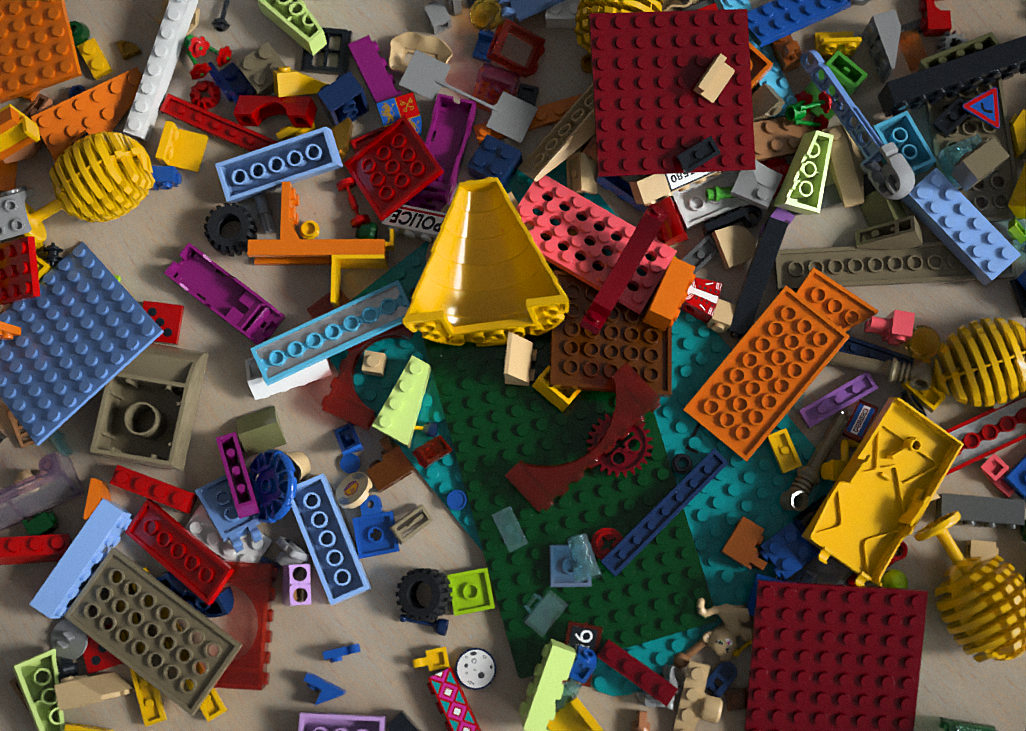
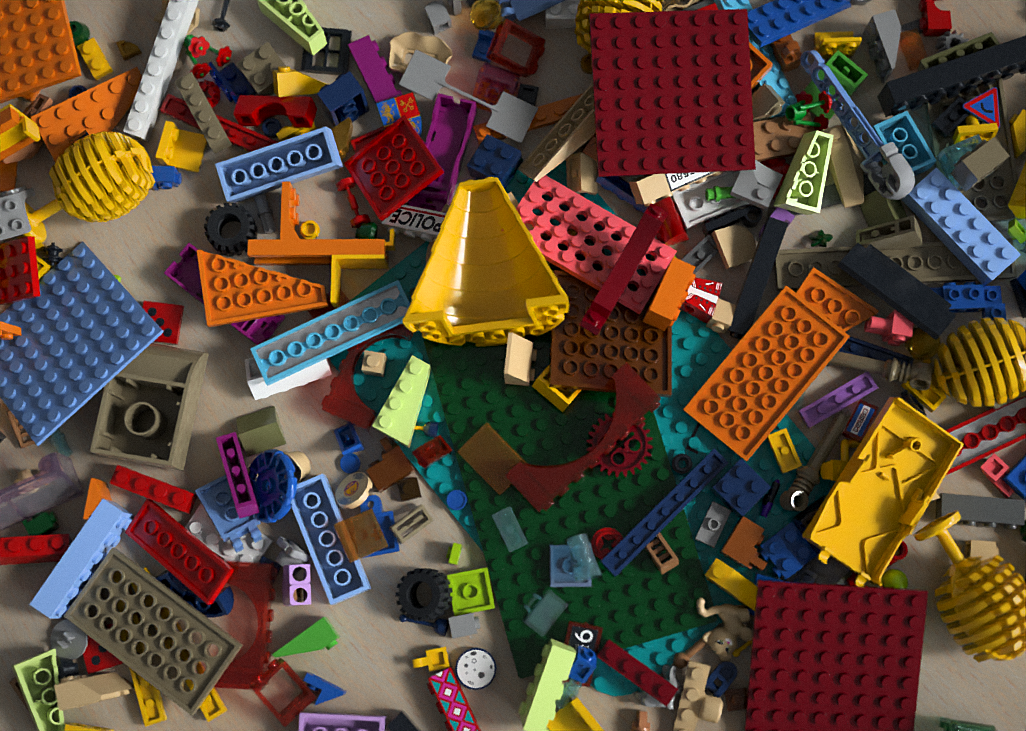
blue plate [323,644,361,663] -> none
black plate [675,136,721,174] -> none
tan panel [693,53,735,103] -> none
none -> dark tan brick [175,72,232,154]
none -> orange wing [197,250,328,327]
none -> clear red window [249,658,317,727]
none -> dark blue tile [262,118,282,138]
none -> bright green slope [272,617,340,658]
none -> clear orange tile [333,508,388,563]
none -> dark brown plate [397,477,422,502]
none -> lime plate [446,543,462,566]
none -> light grey brick [448,613,481,639]
none -> clear orange piece [457,423,530,495]
none -> medium nougat slope [644,532,679,574]
none -> light grey plate [695,502,731,548]
none -> yellow slope [705,558,757,612]
none -> dark blue brick [710,458,771,518]
none -> black piece [760,479,780,518]
none -> dark green plant [809,230,833,247]
none -> black slope [837,243,956,340]
none -> blue bracket [930,282,1007,321]
none -> yellow tile [953,115,999,144]

